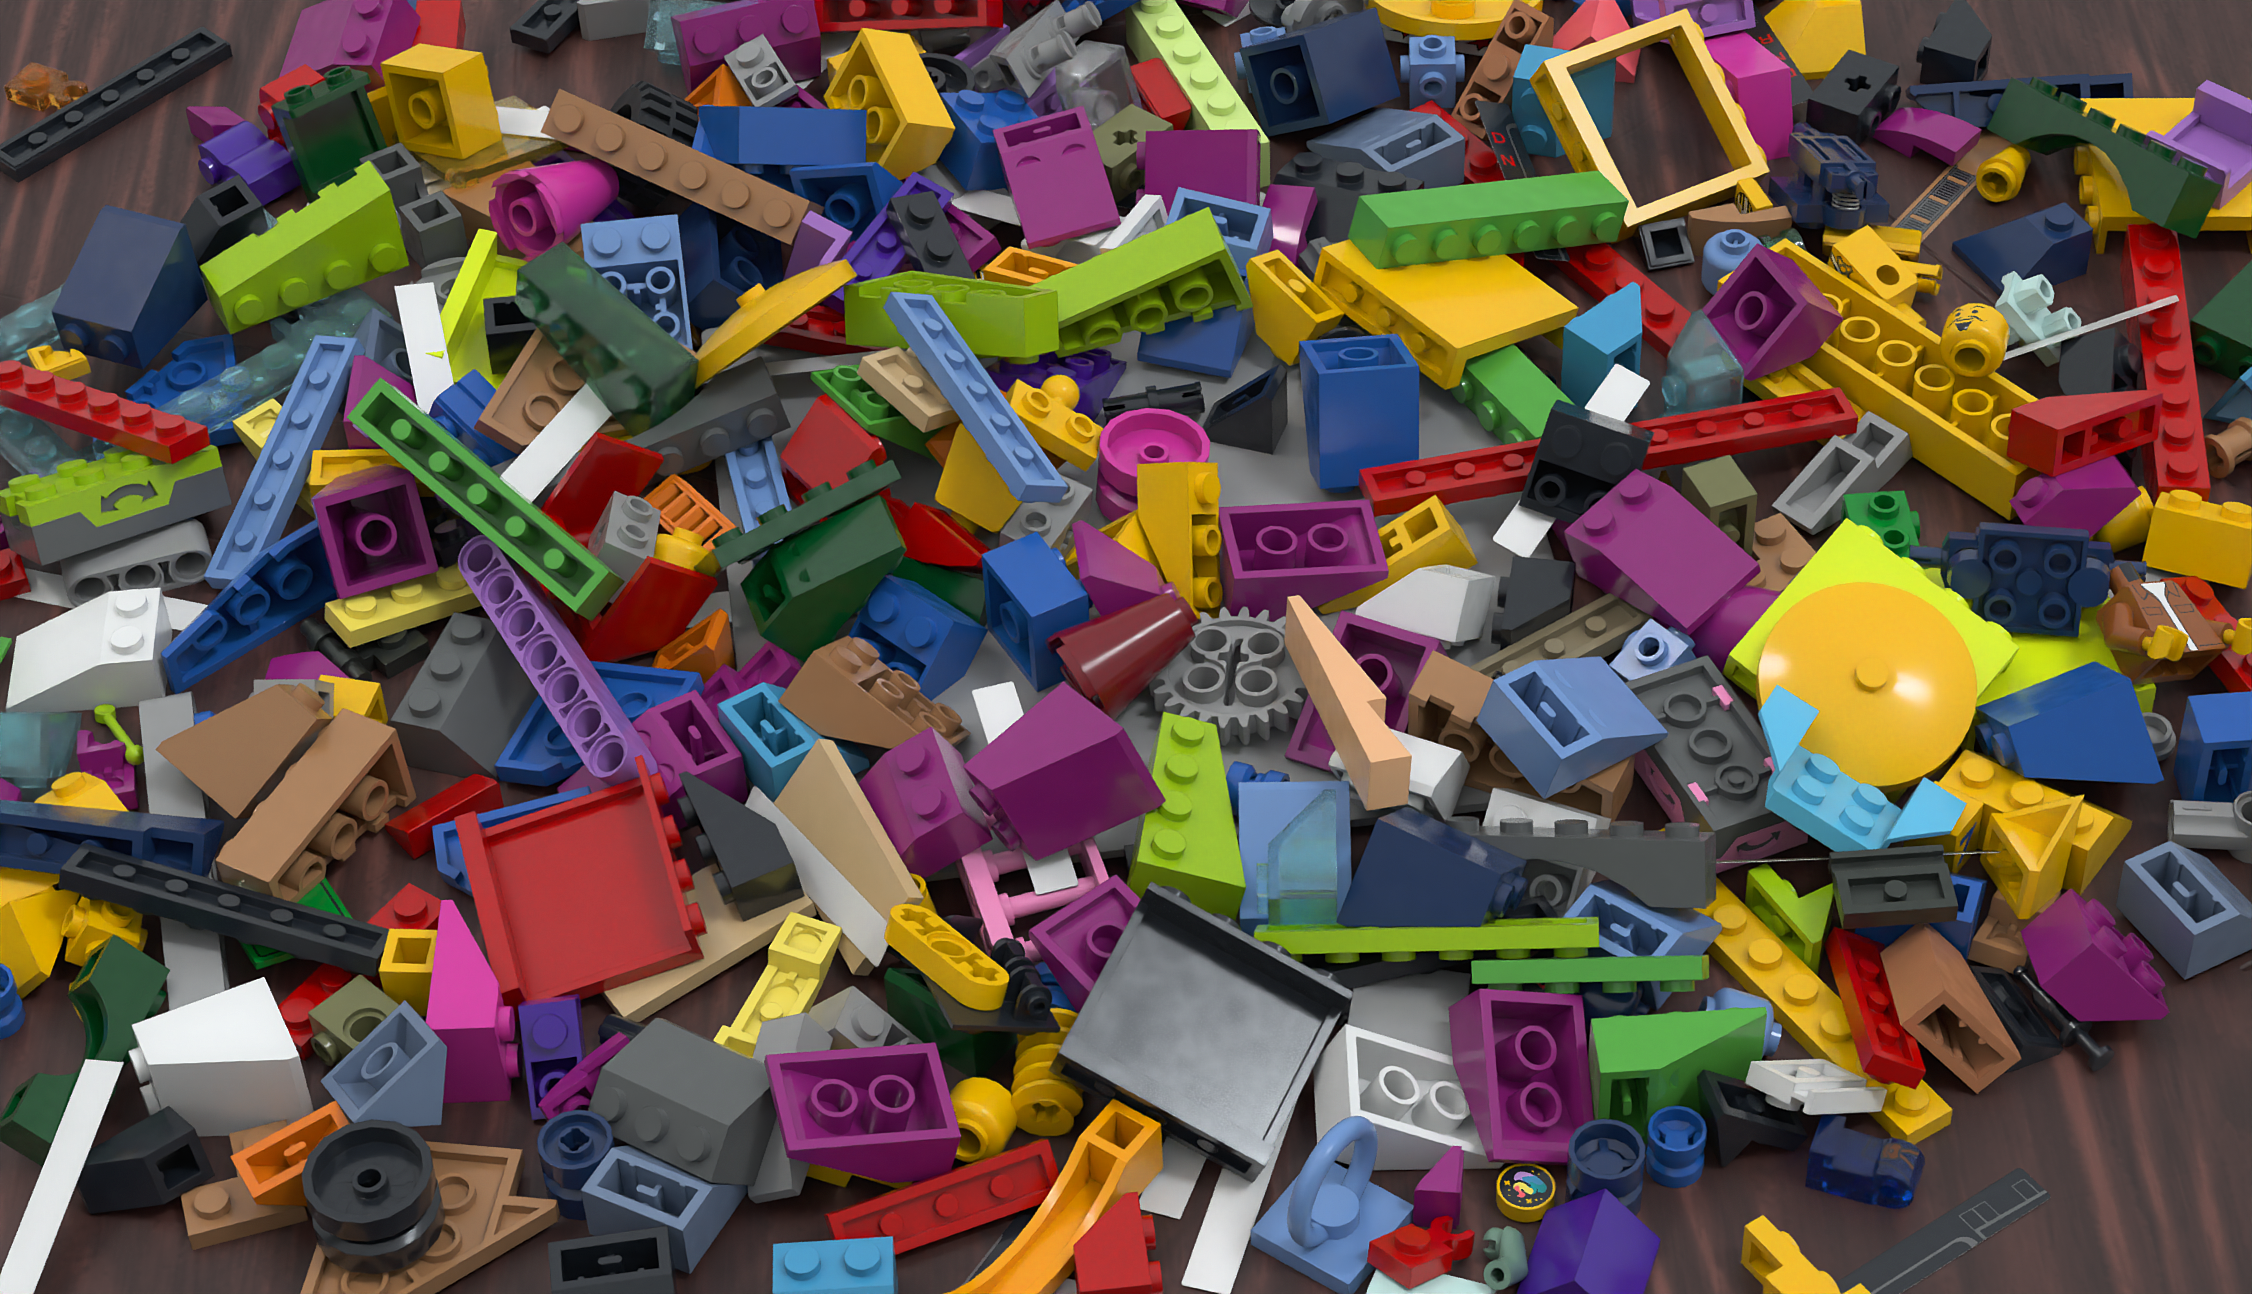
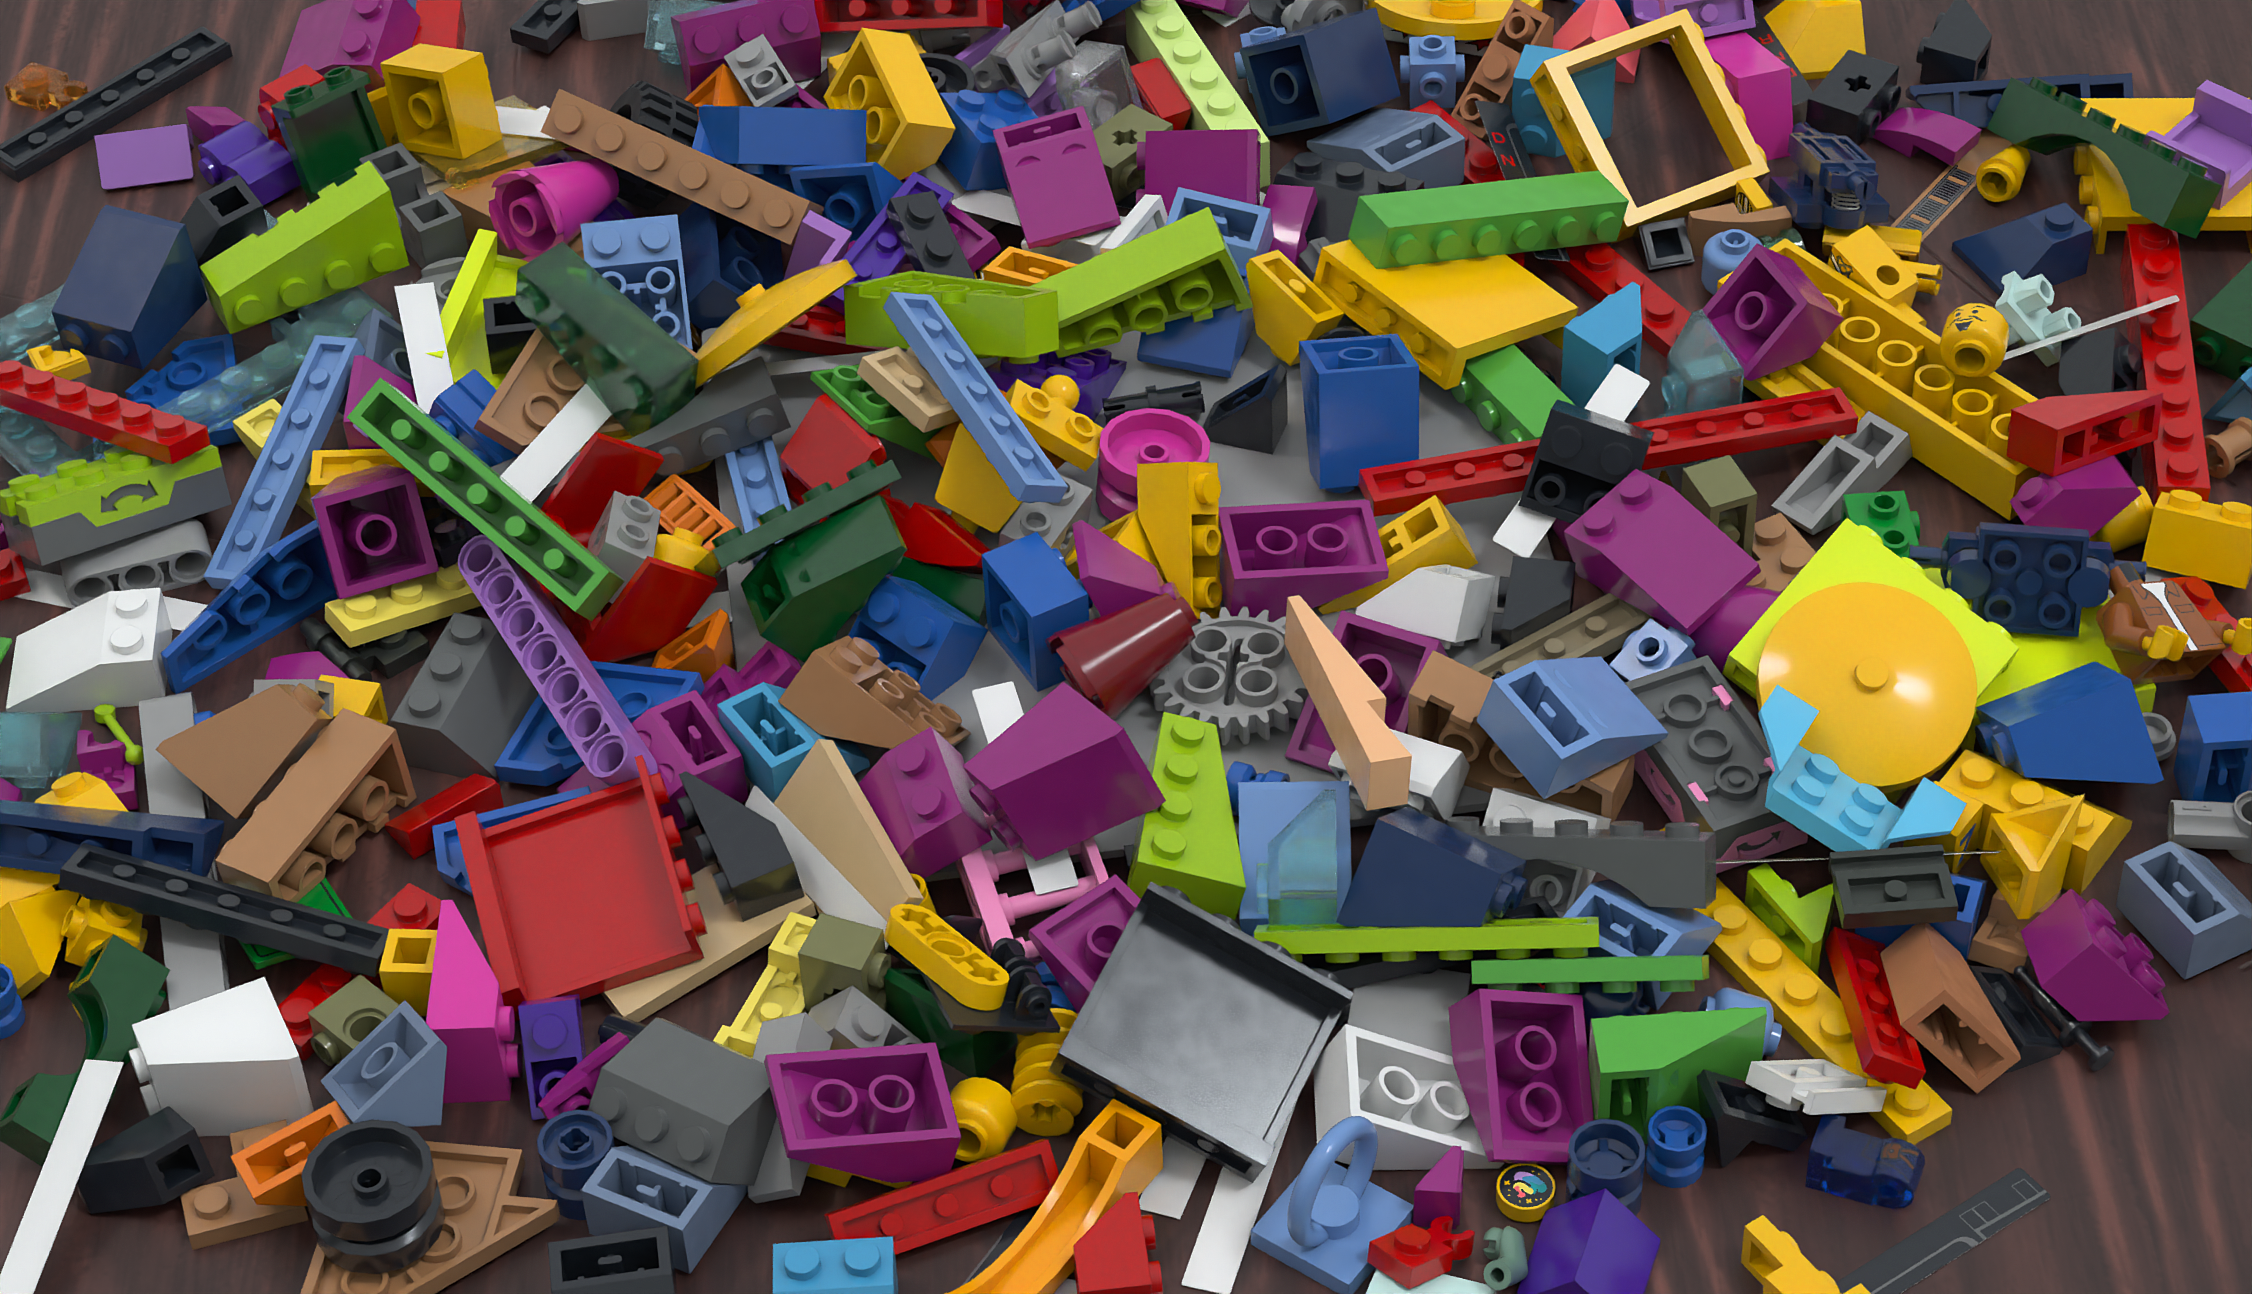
none -> medium lavender panel [94,124,195,191]
none -> olive brick [798,913,891,1014]

